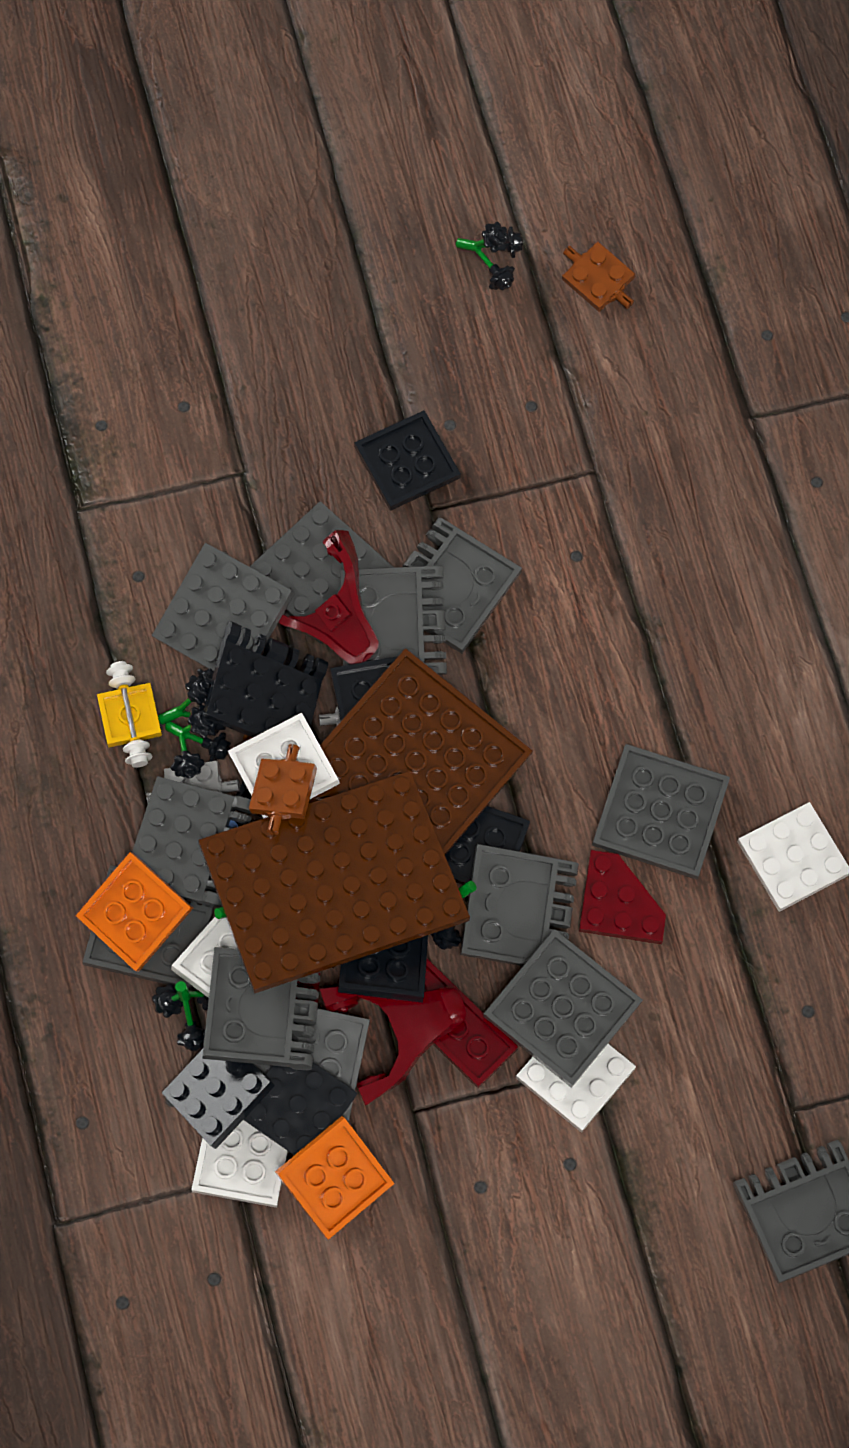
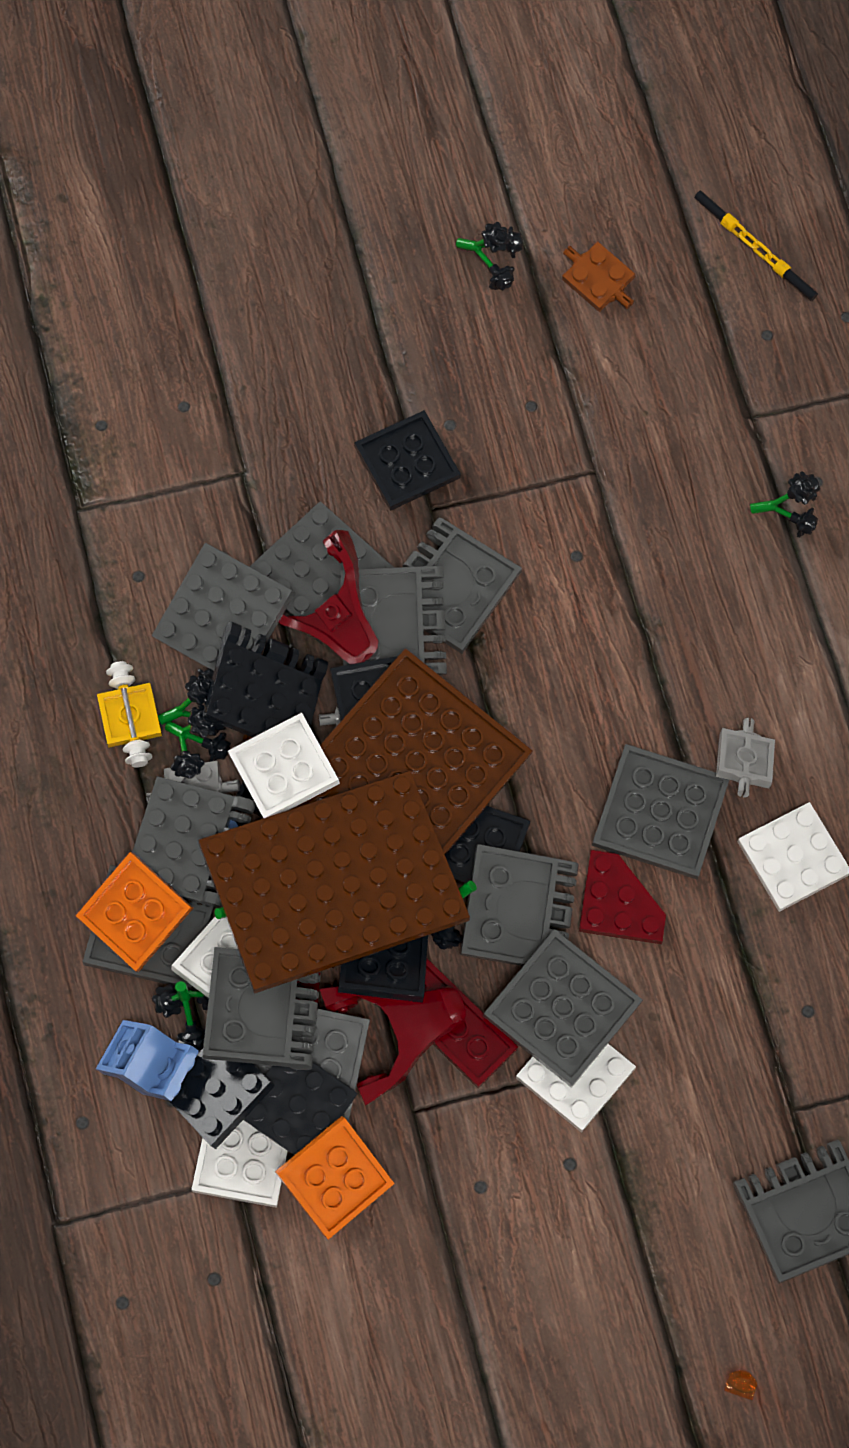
dark orange plate [249,744,317,835] -> none
none -> medium blue bracket [96,1020,199,1101]
none -> piece [694,190,818,301]
none -> light grey plate [716,718,775,798]
none -> clear orange plate [724,1370,757,1400]
none -> black plant [750,471,820,538]

